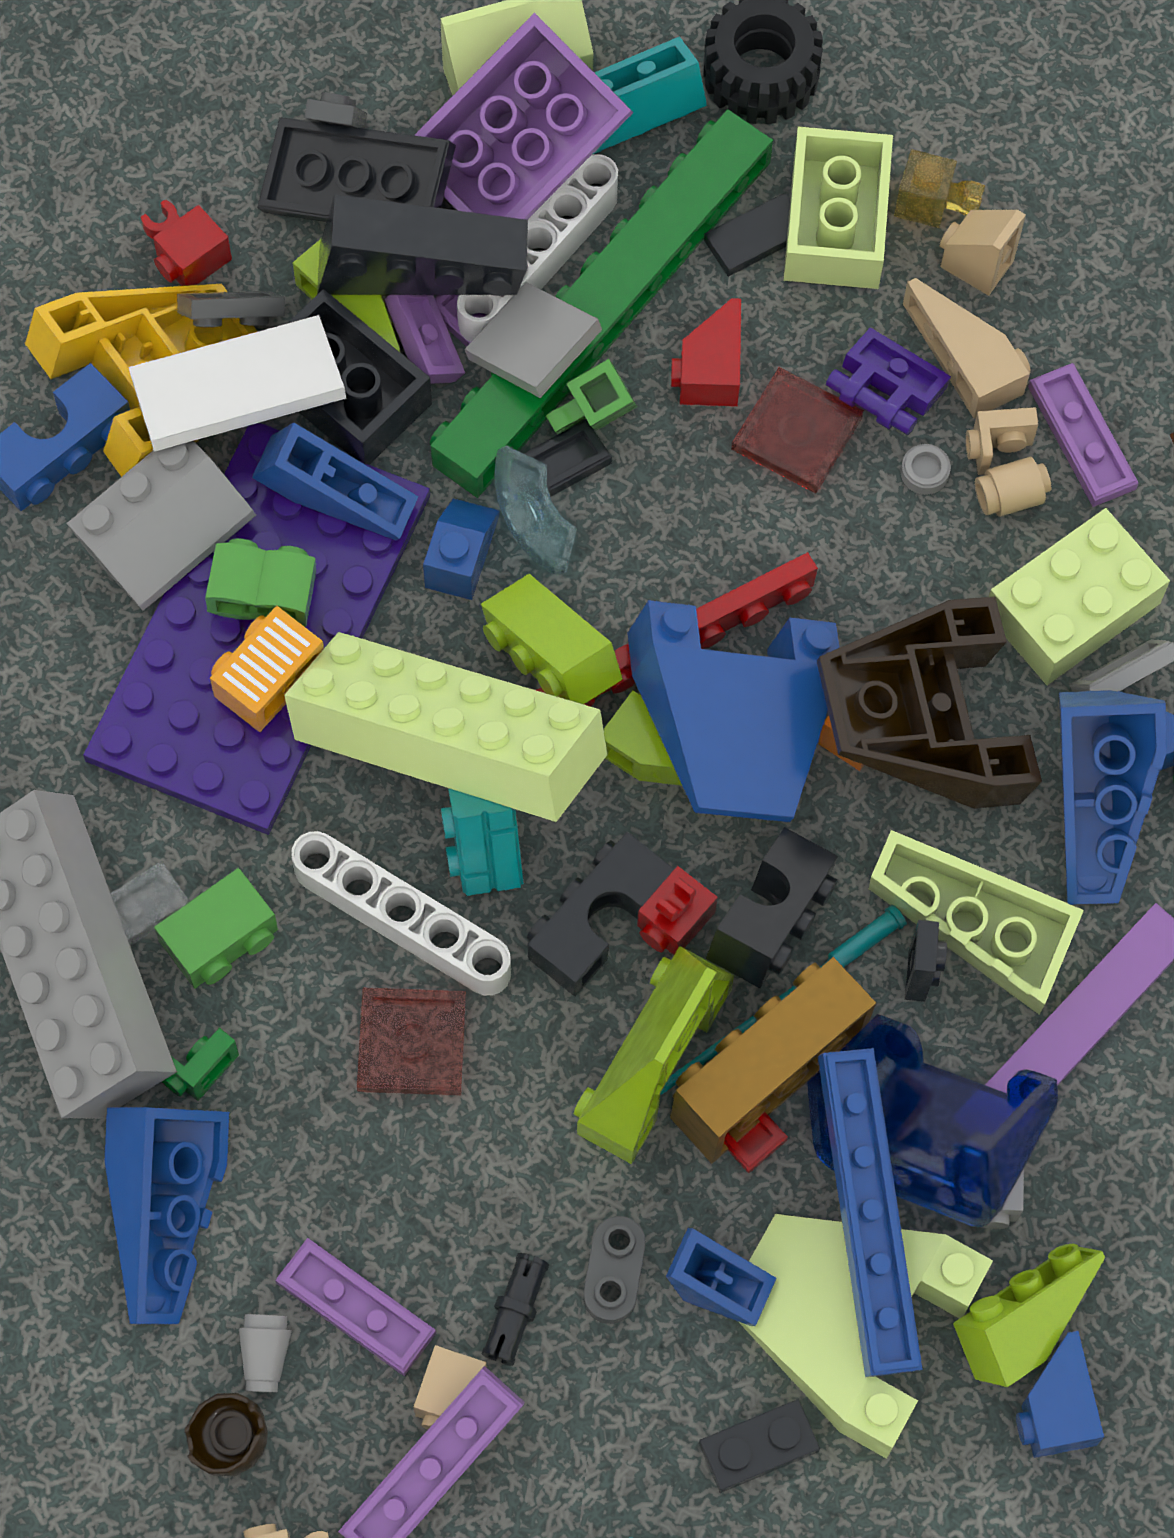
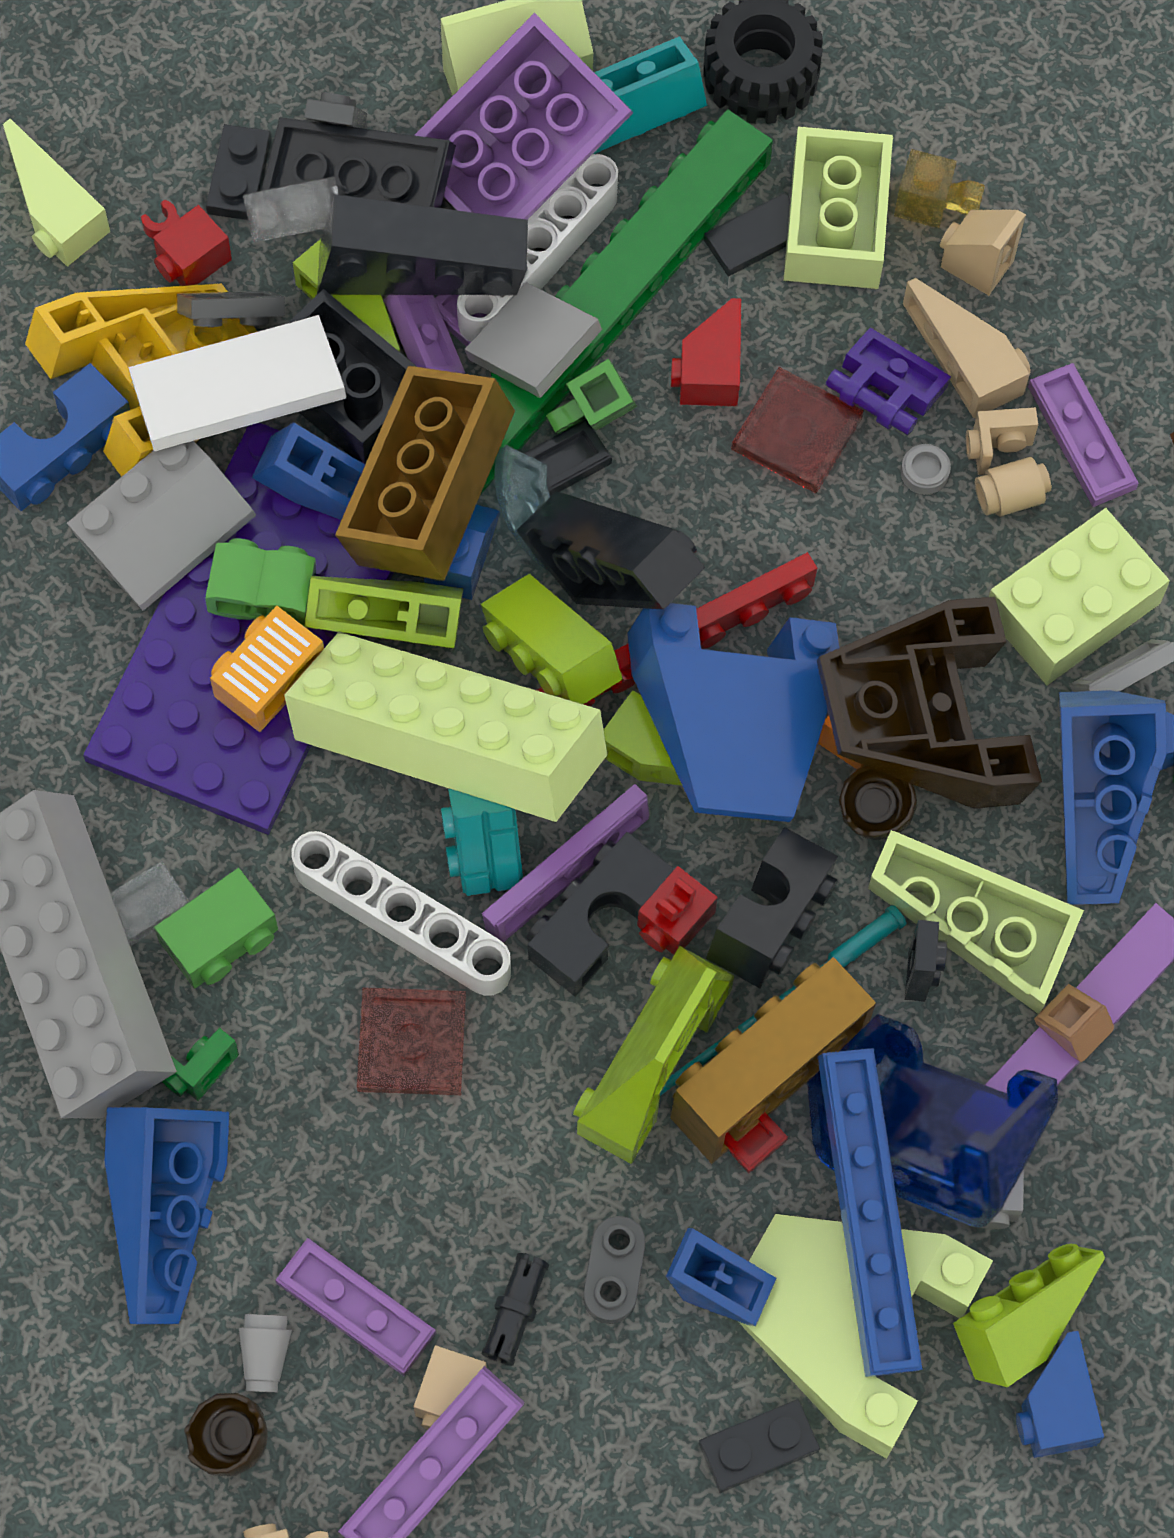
none -> yellowish green slope [3,119,110,267]
none -> black plate [206,124,272,221]
none -> clear plate [243,177,338,242]
none -> lime slope [304,576,463,648]
none -> pearl gold brick [335,366,515,581]
none -> medium lavender tile [482,784,649,942]
none -> black wedge [516,491,705,610]
none -> dark brown hair [839,766,917,840]
none -> medium nougat slope [1034,984,1114,1062]

